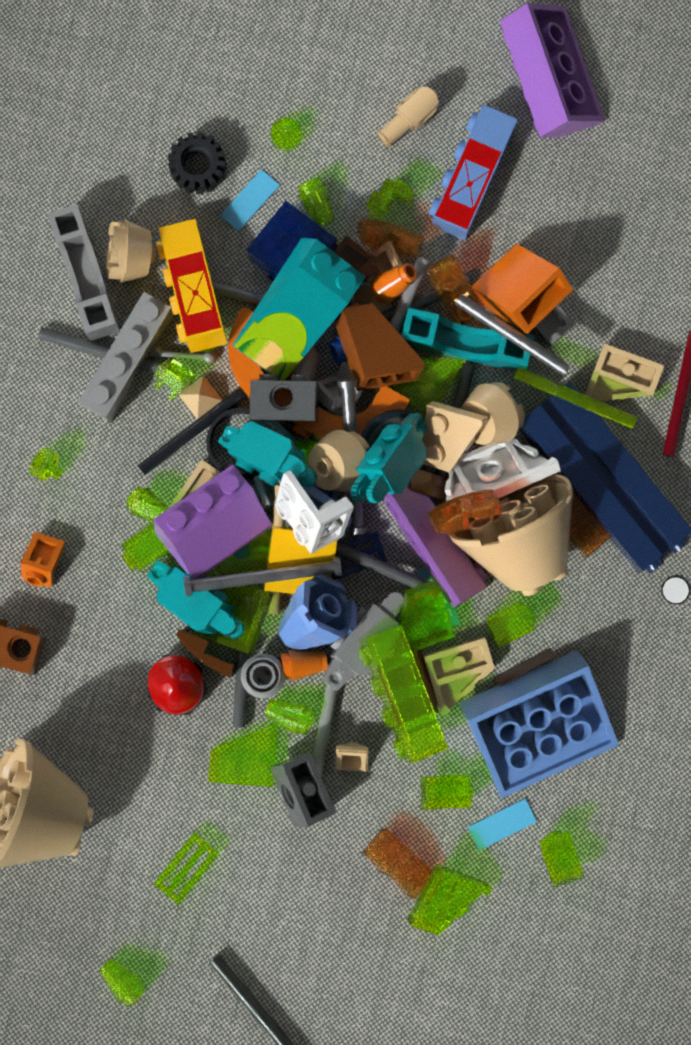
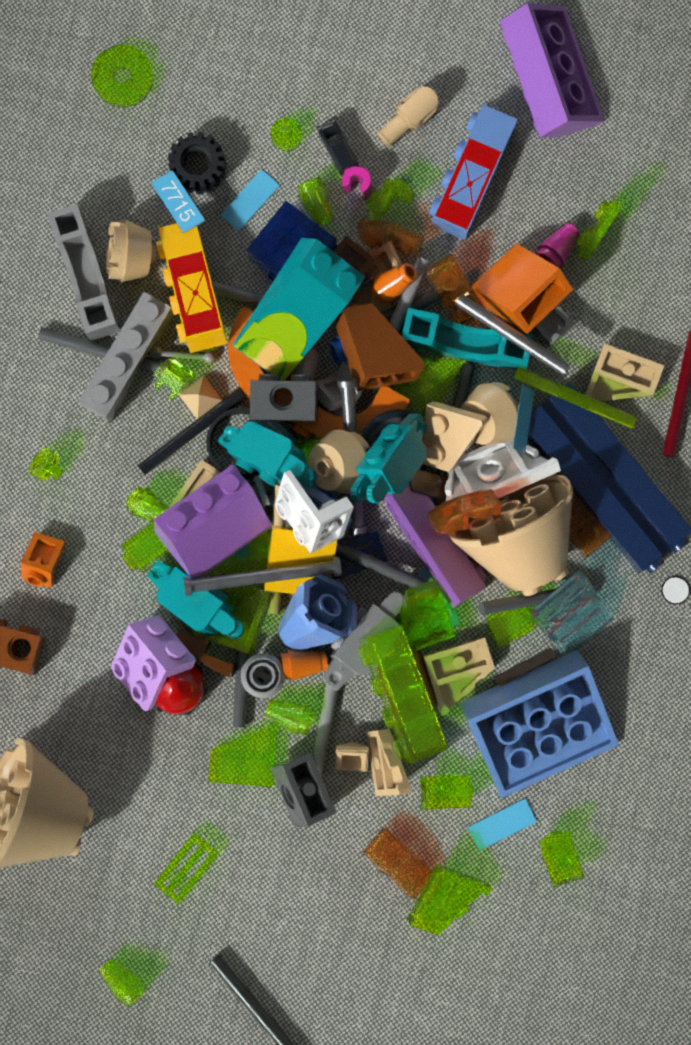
none -> clear neon green tile [91,44,154,108]
none -> lavender bracket [111,615,196,711]
none -> medium azure sticker [151,170,205,233]
none -> black piece [316,118,373,201]
none -> tan wing [366,728,412,796]
none -> dark grey bar [478,582,597,615]
none -> medium azure sticker [513,385,534,454]
none -> clear light blue slope [529,570,614,656]
none -> dark pink cone [536,223,580,267]
none -> clear neon green wing [577,192,629,261]

